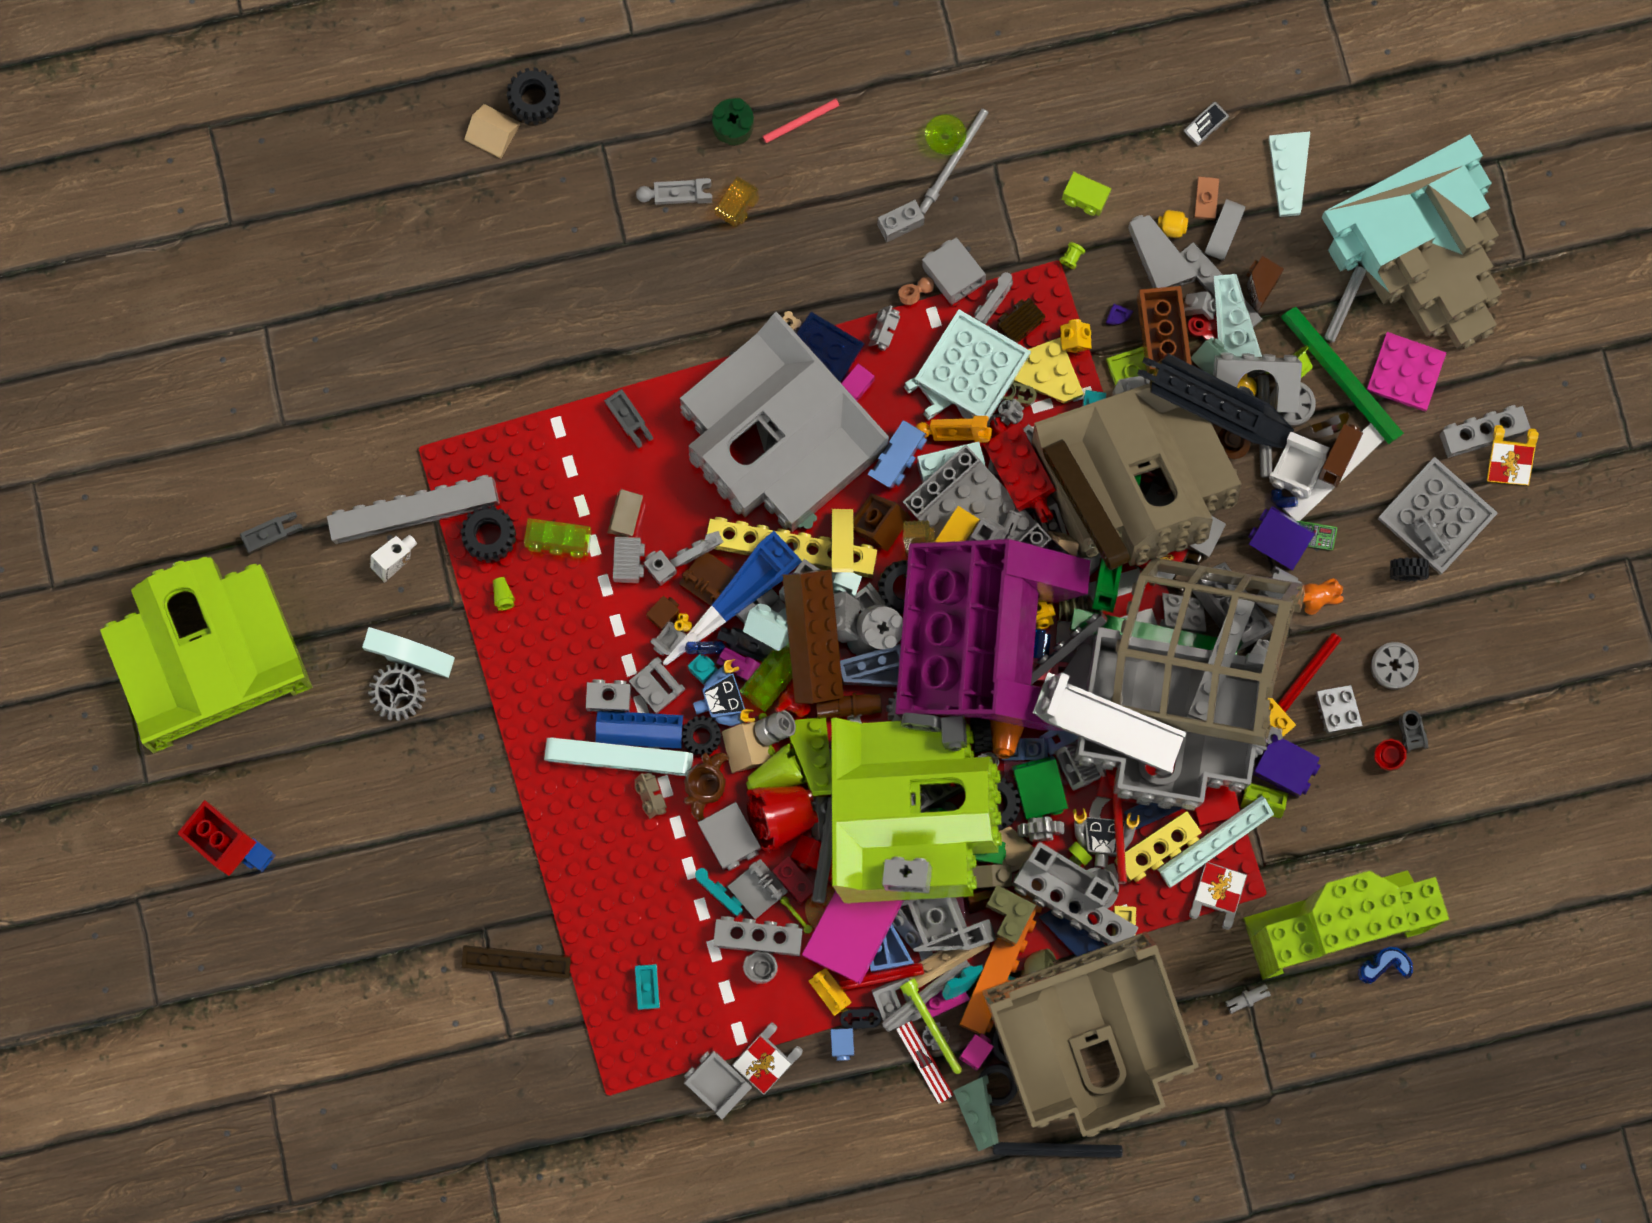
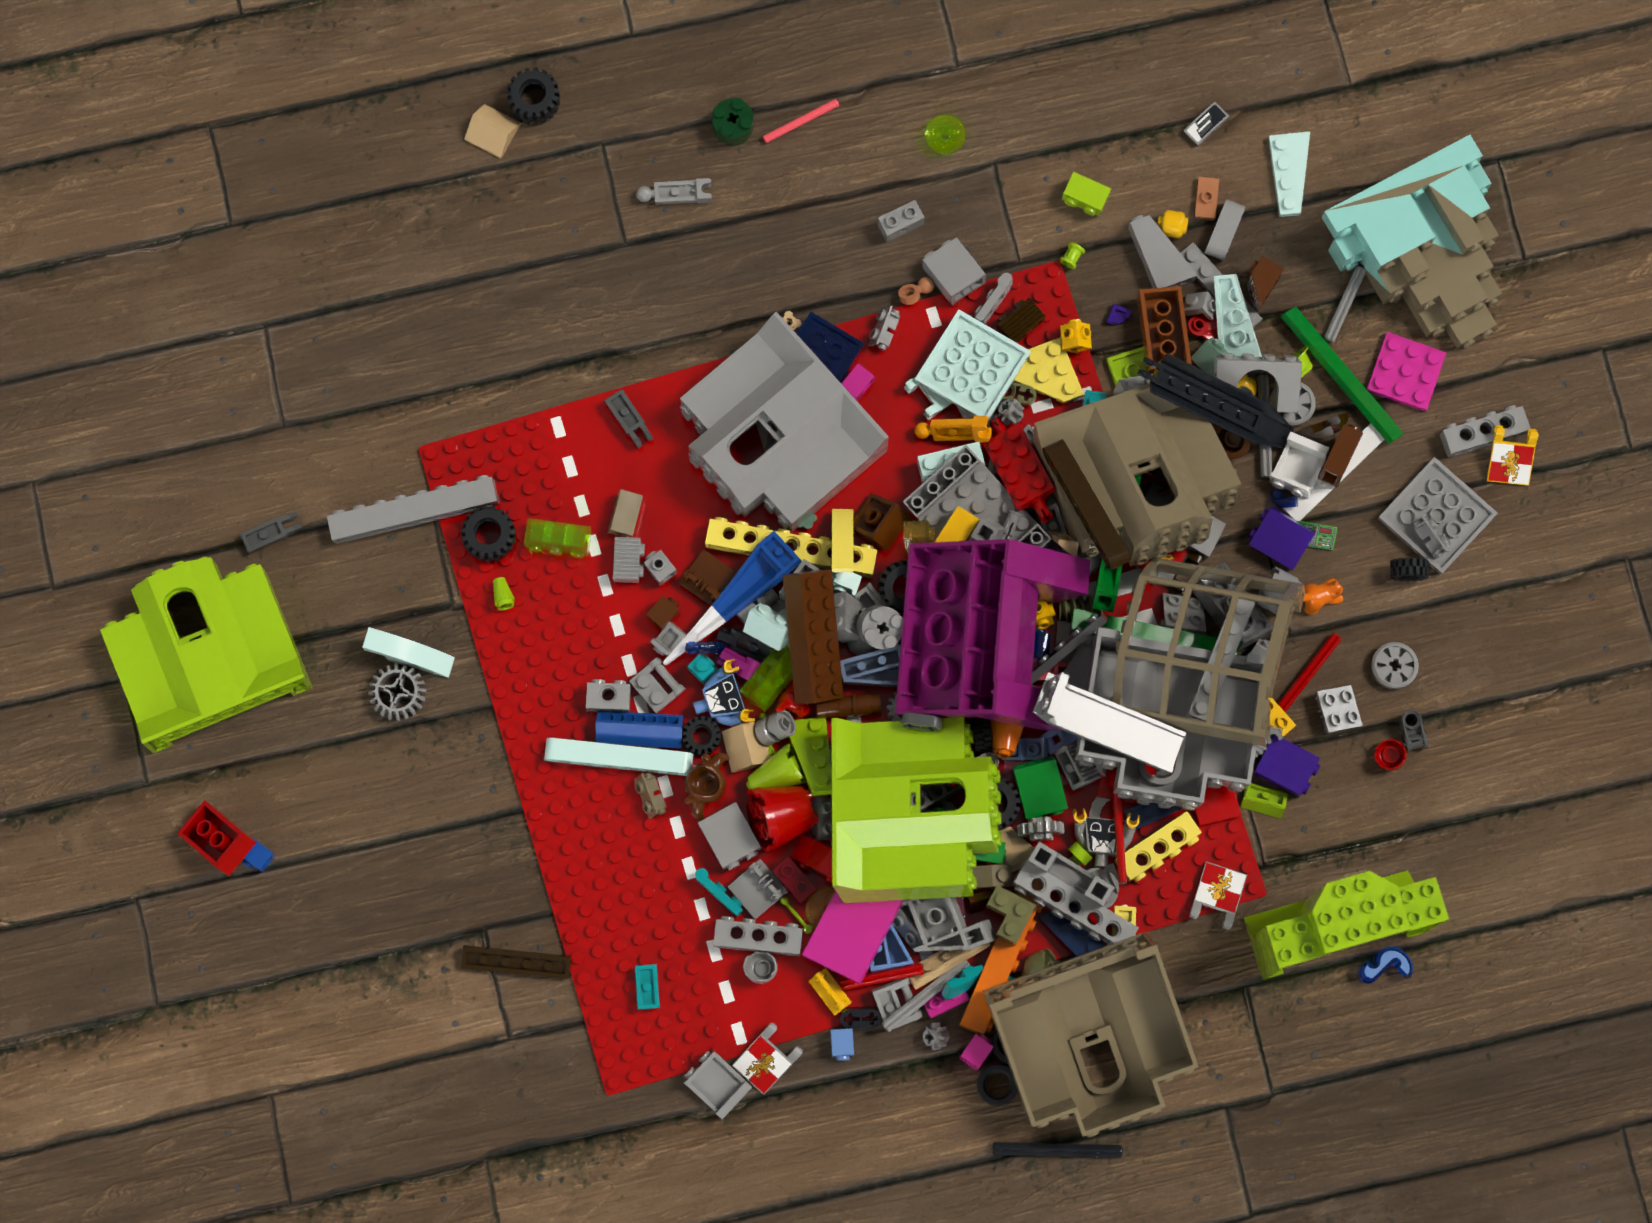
white torso [370,535,417,583] -> none
light grey hinge [670,531,724,567] -> none
yellow arm [674,613,692,632] -> none
clear yellow brick [715,176,759,227] -> none
dark grey axle [812,797,832,903] -> none
medium blue wedge [868,420,927,488] -> none
light grey brick [882,857,932,893] -> none
sticker [897,1021,953,1104] -> none
lime piece [900,978,962,1074] -> none
light grey bar [919,109,988,215] -> none
dark grey brick [941,716,967,751] -> none
sand green wing [953,1075,999,1151] -> none
light aqua tile [1158,796,1274,888] -> none
light grey pin [1225,983,1270,1014] -> none

